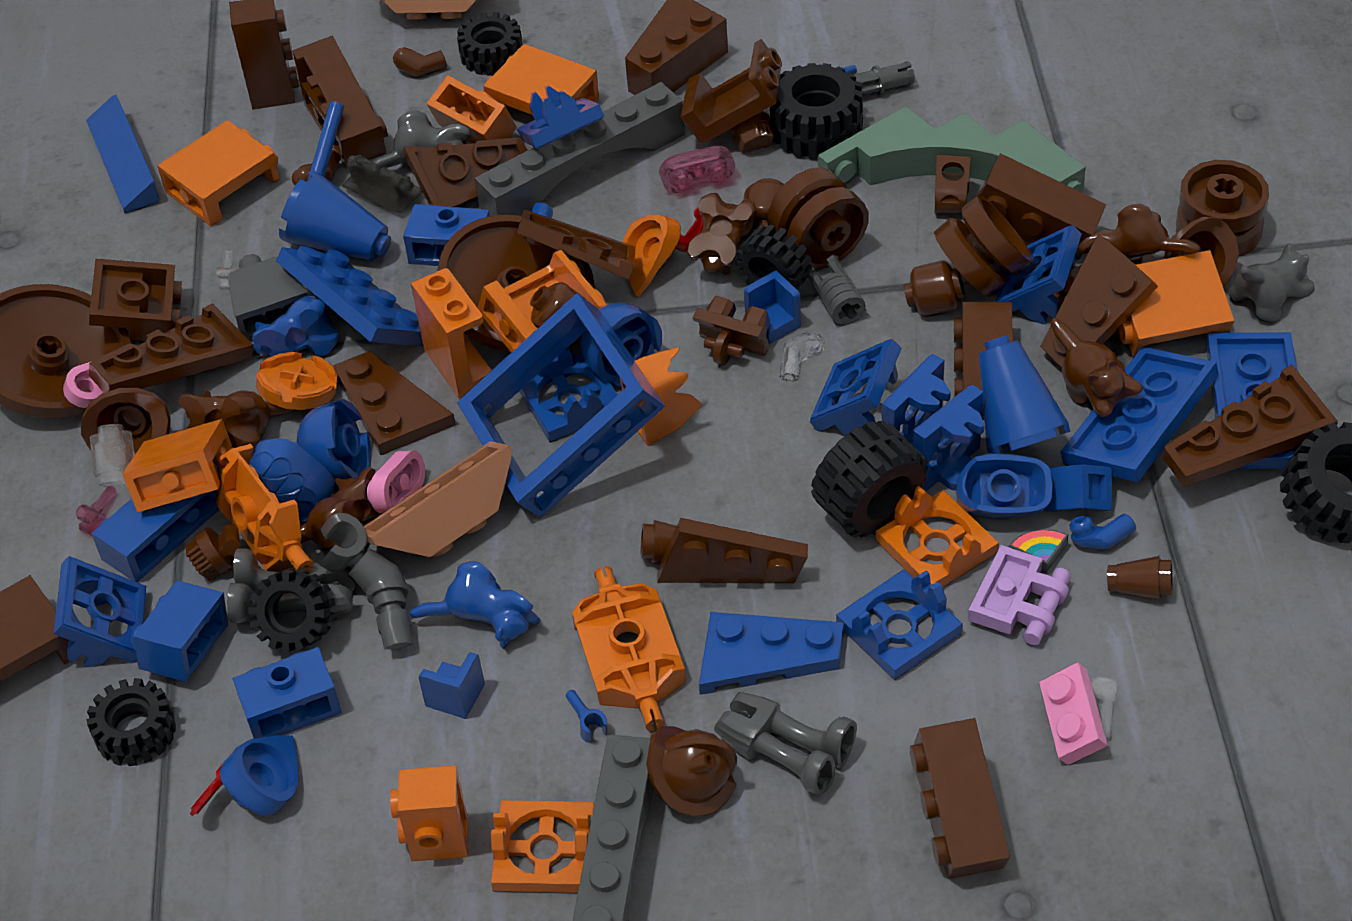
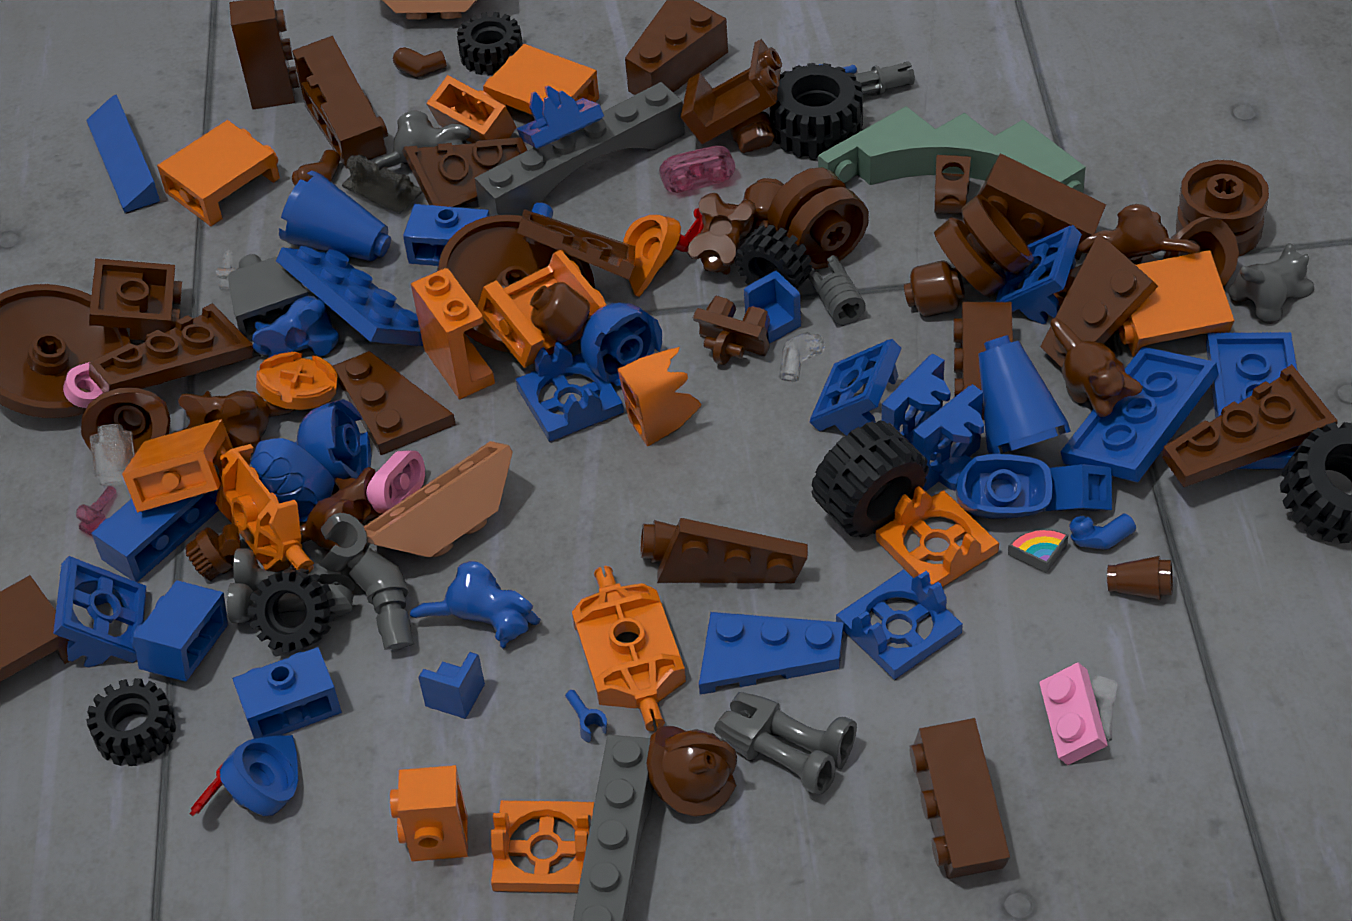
blue bar [307,101,344,182] -> none
blue window [457,293,666,517] -> none
lavender plate [968,545,1071,645] -> none

